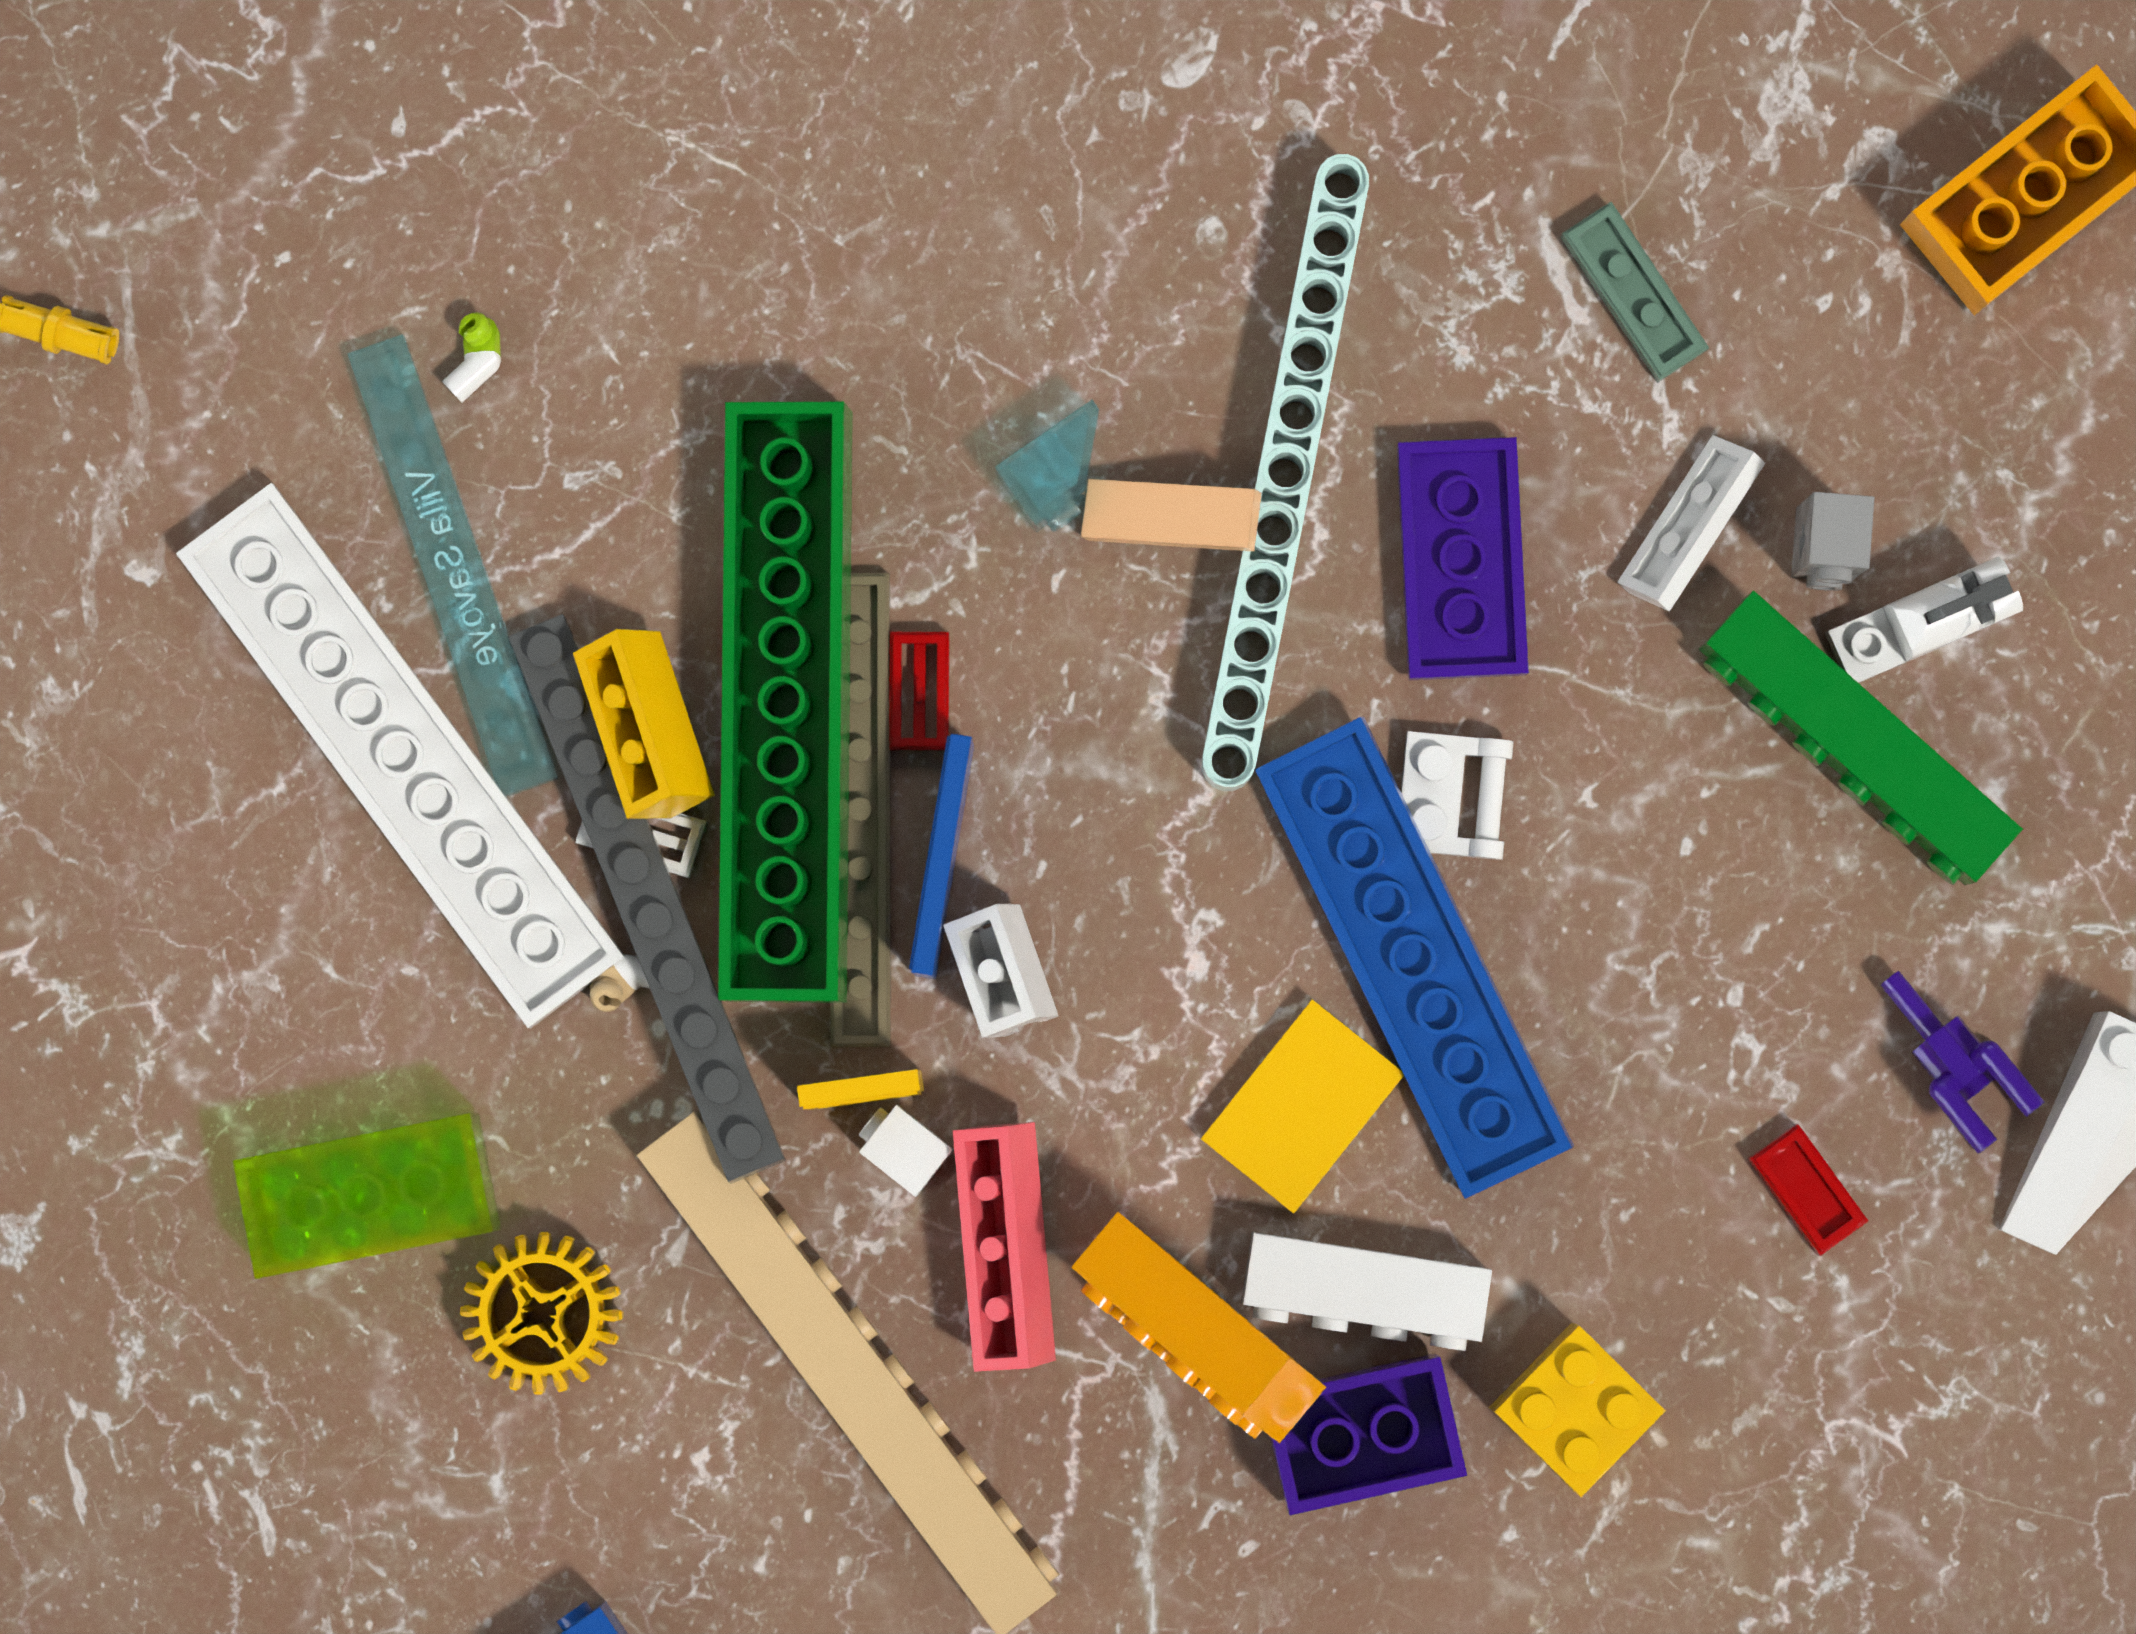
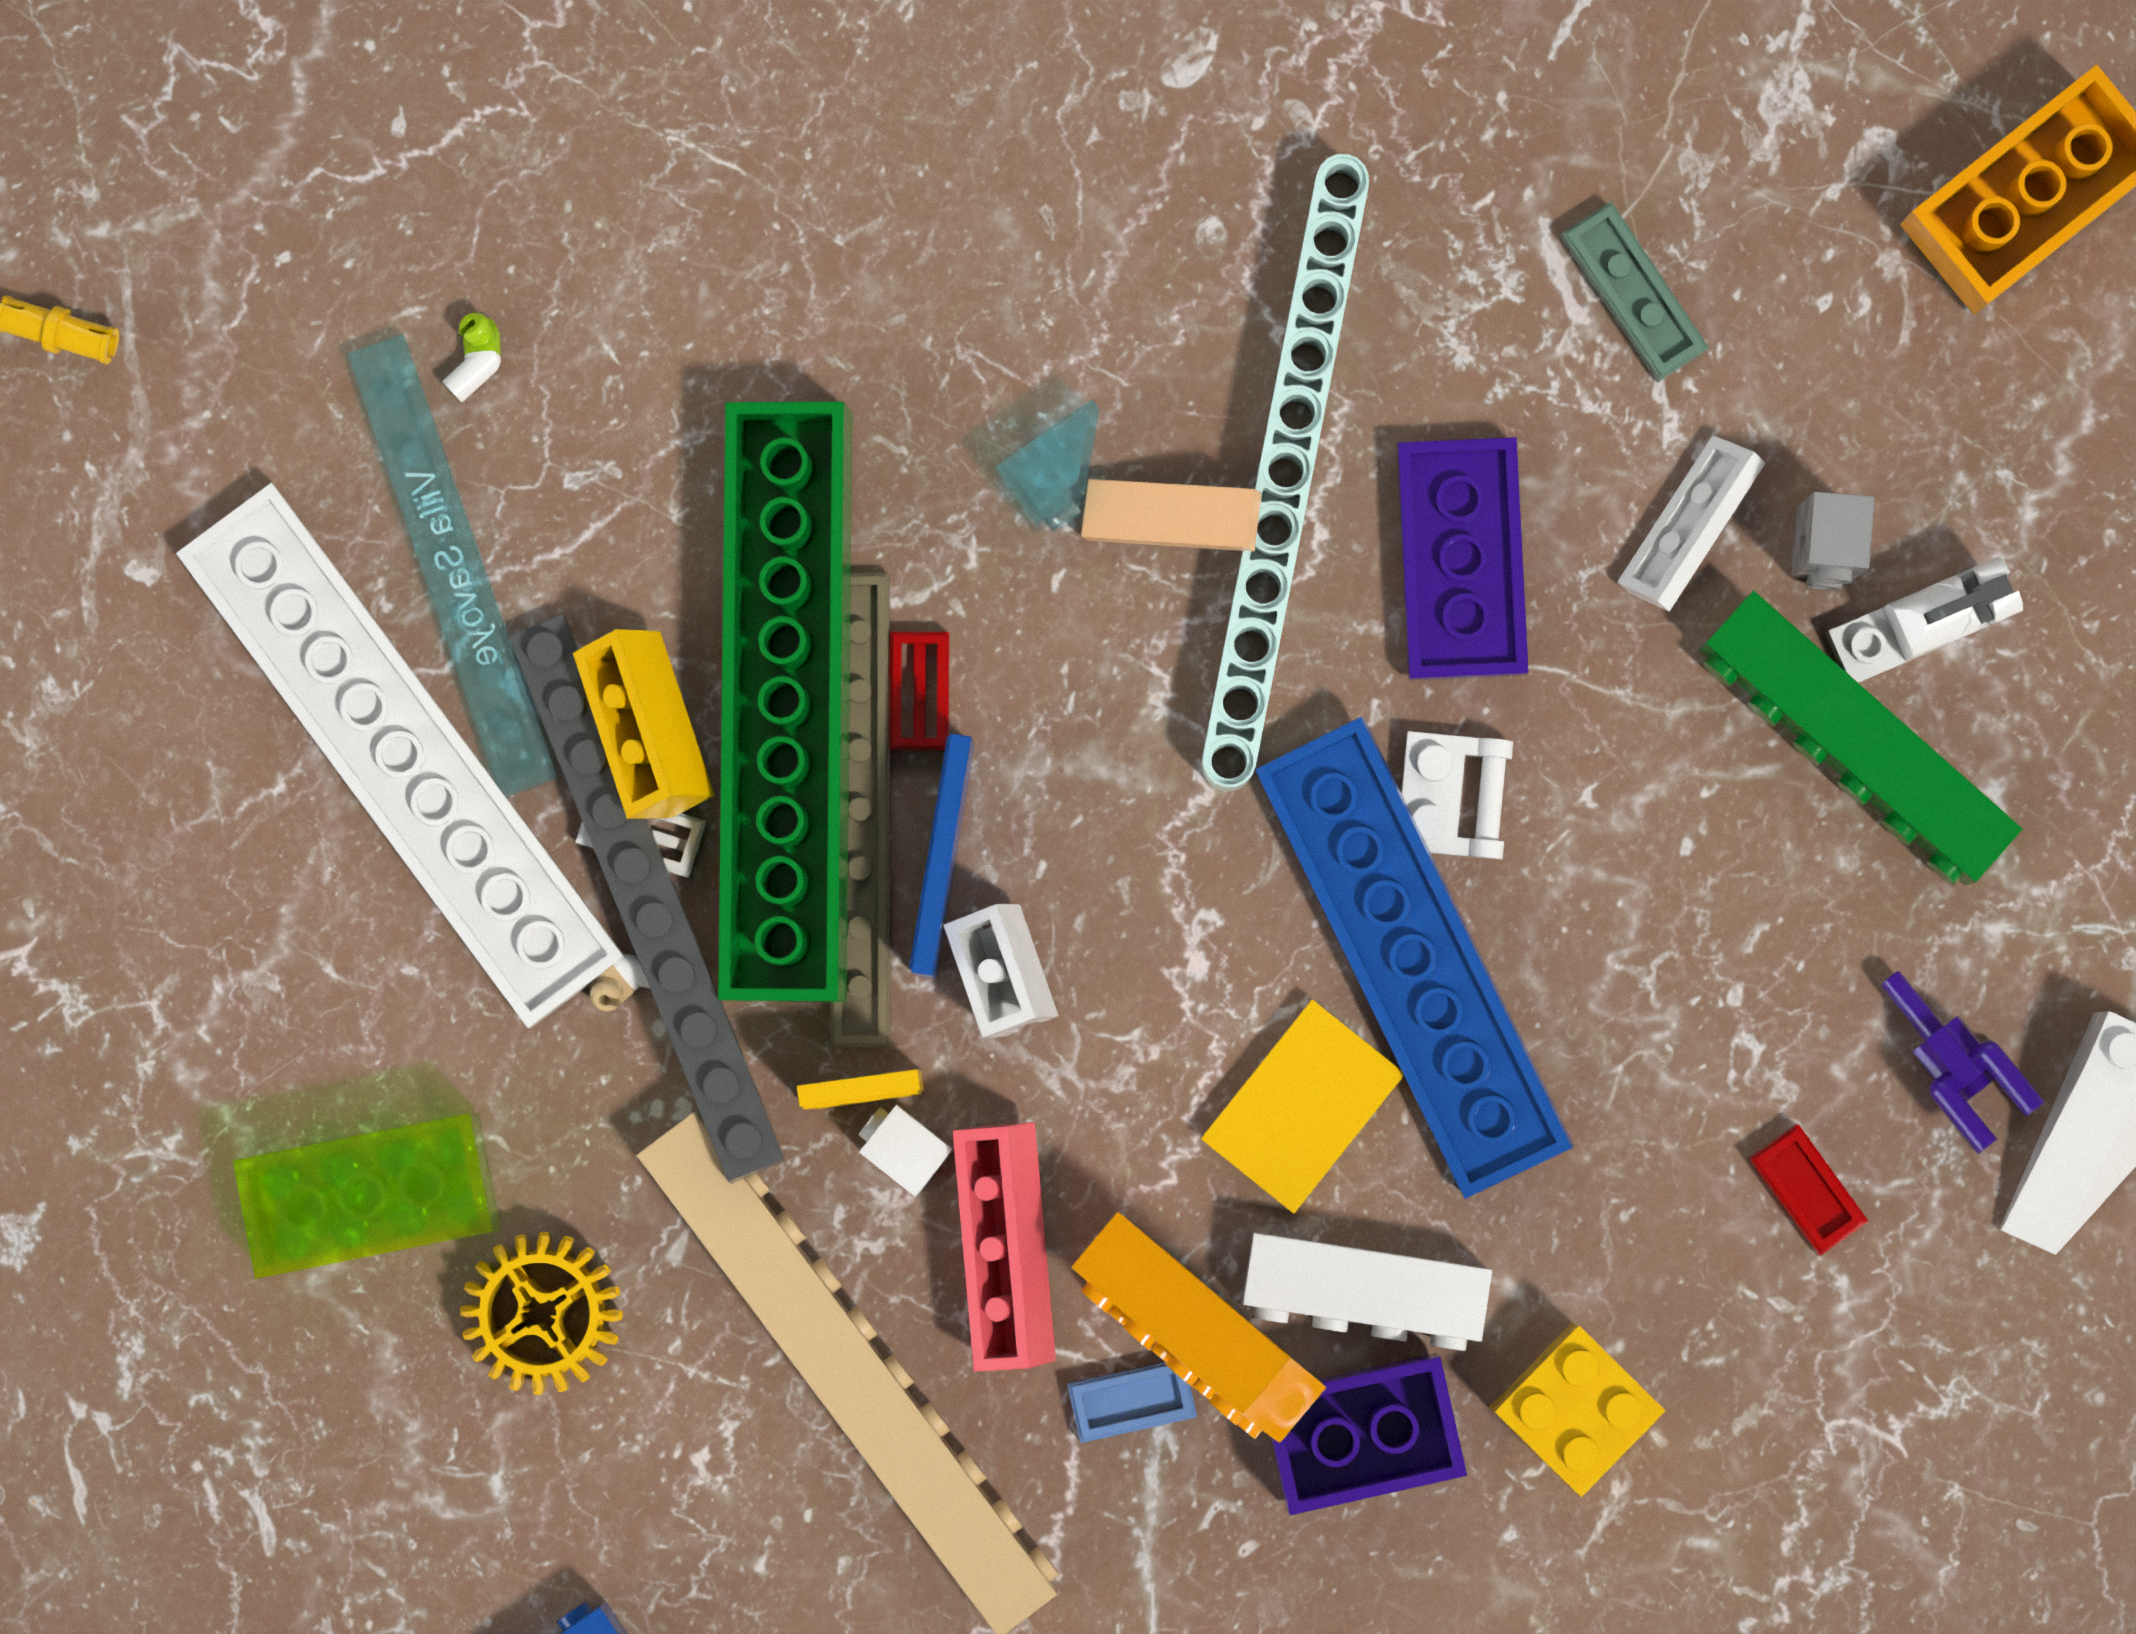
none -> medium blue tile [1068,1362,1197,1443]

